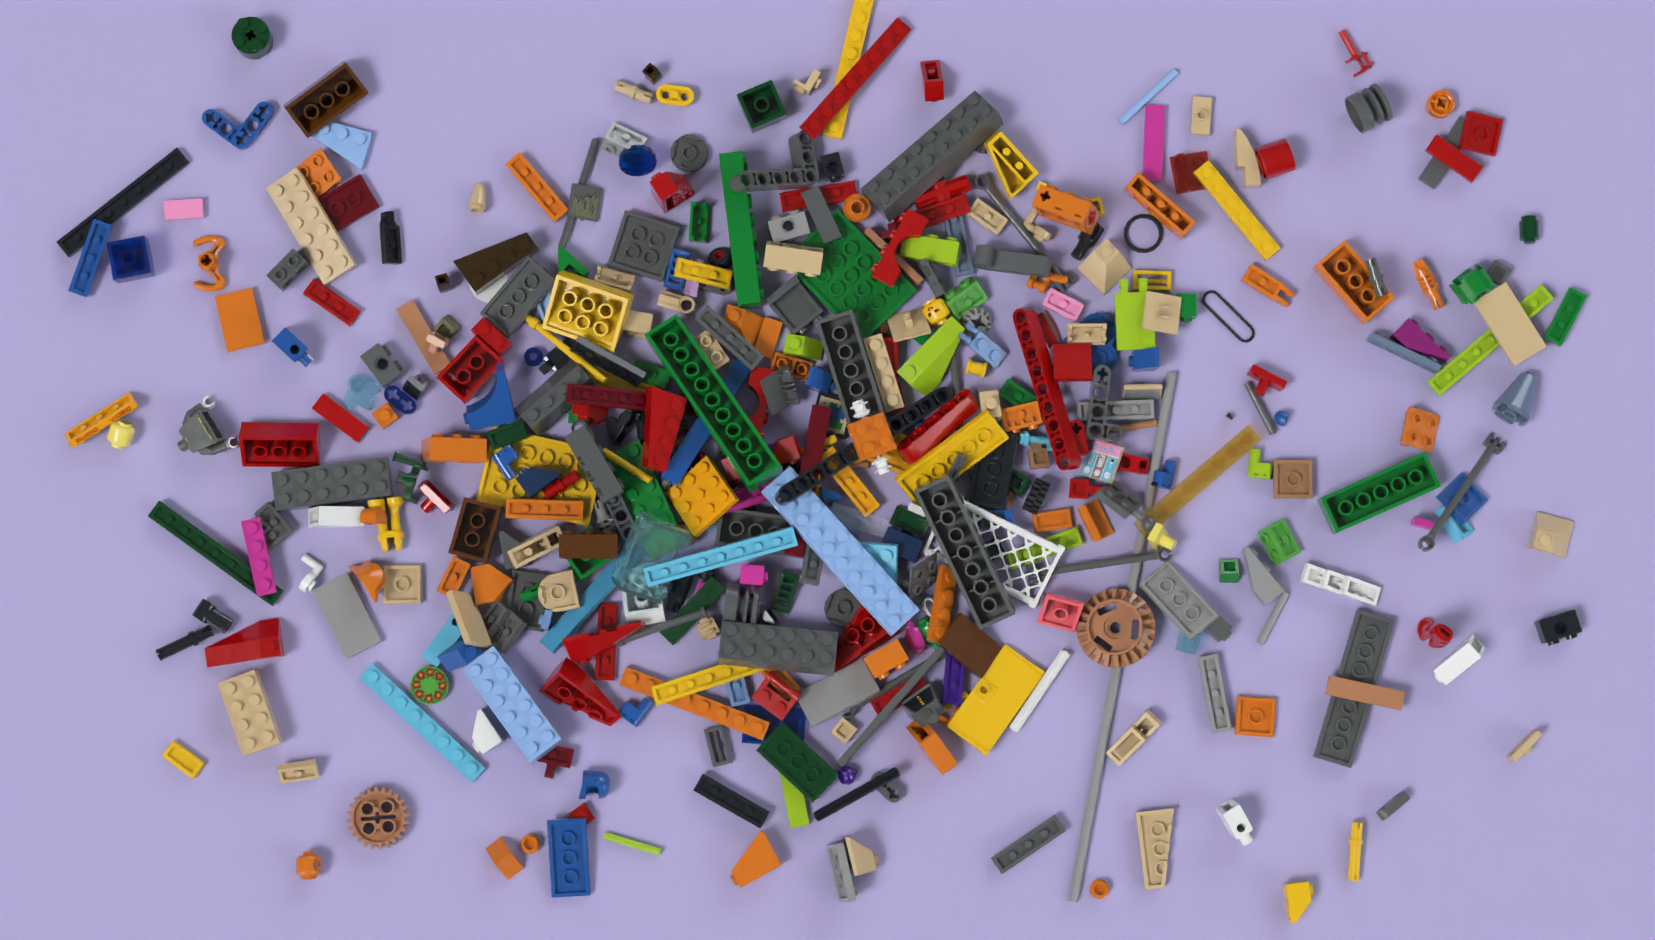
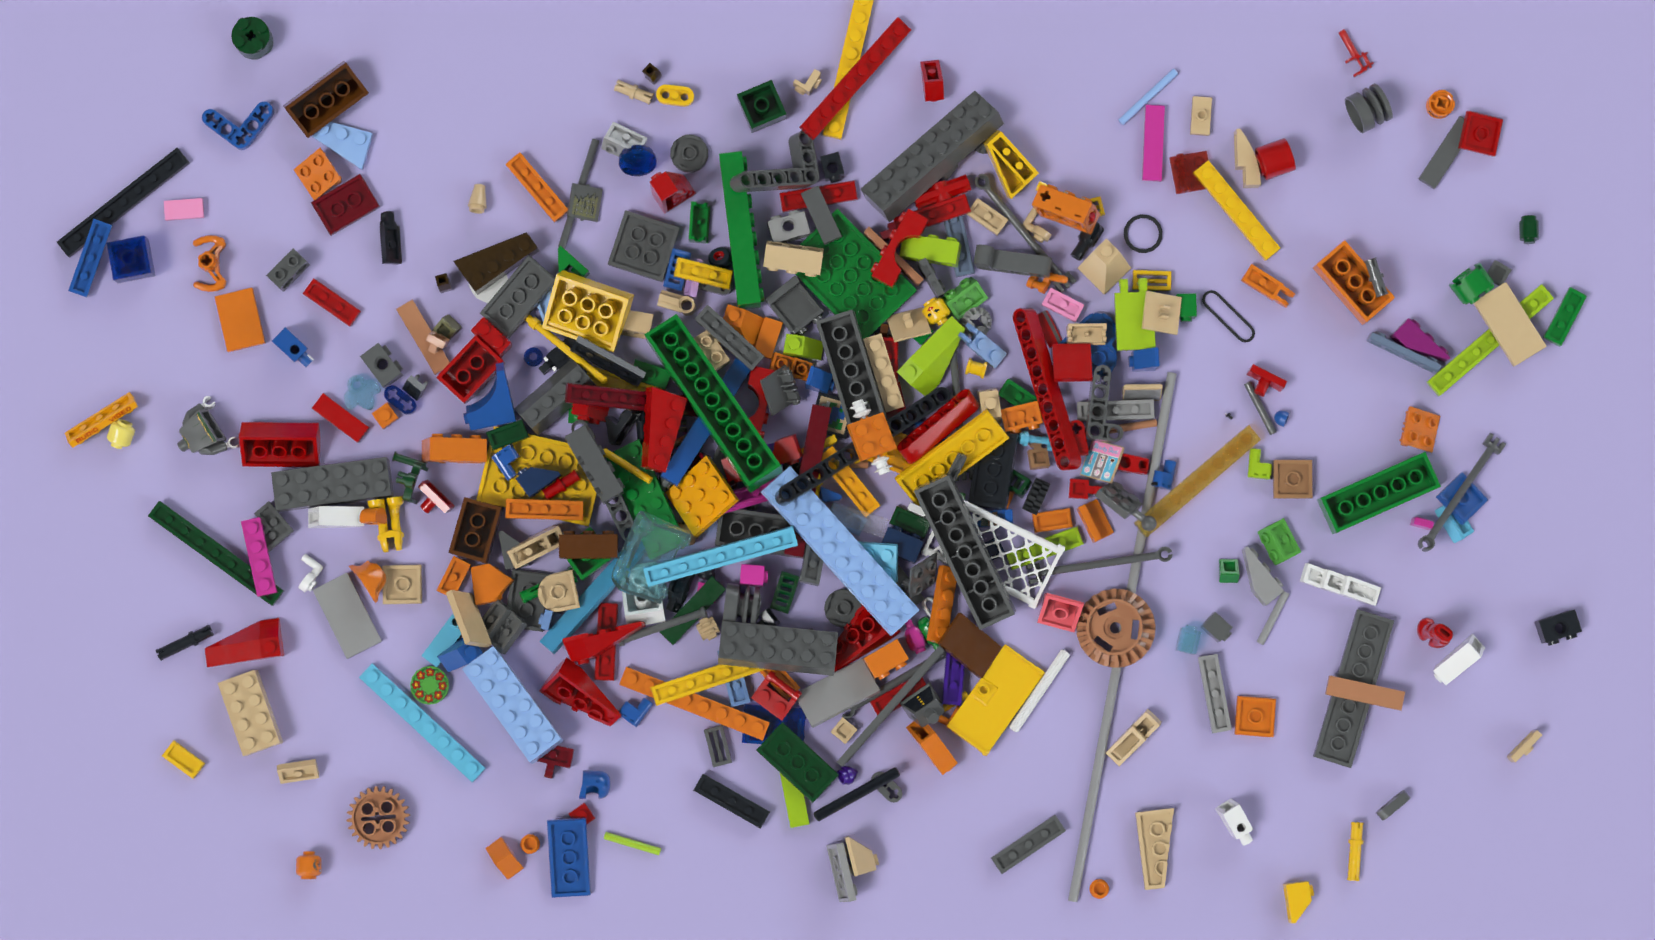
black piece [192,599,234,634] -> none
tan plate [266,168,357,285] -> none
white slope [472,709,503,754] -> none
tan hinge [594,265,636,294] -> none
light grey hinge [594,500,622,550] -> none
orange slope [730,830,782,888] -> none
orange plate [843,194,871,222] -> none
orange brick [1124,172,1196,240] -> none
light grey tile [1139,561,1219,641] -> none
light yellow tile [1147,522,1177,551] -> none
orange hinge [1412,259,1445,311] -> none
red tile [1425,134,1483,183] -> none
sand blue cone [1492,372,1538,426] -> none
tan slope [1527,512,1574,559] -> none

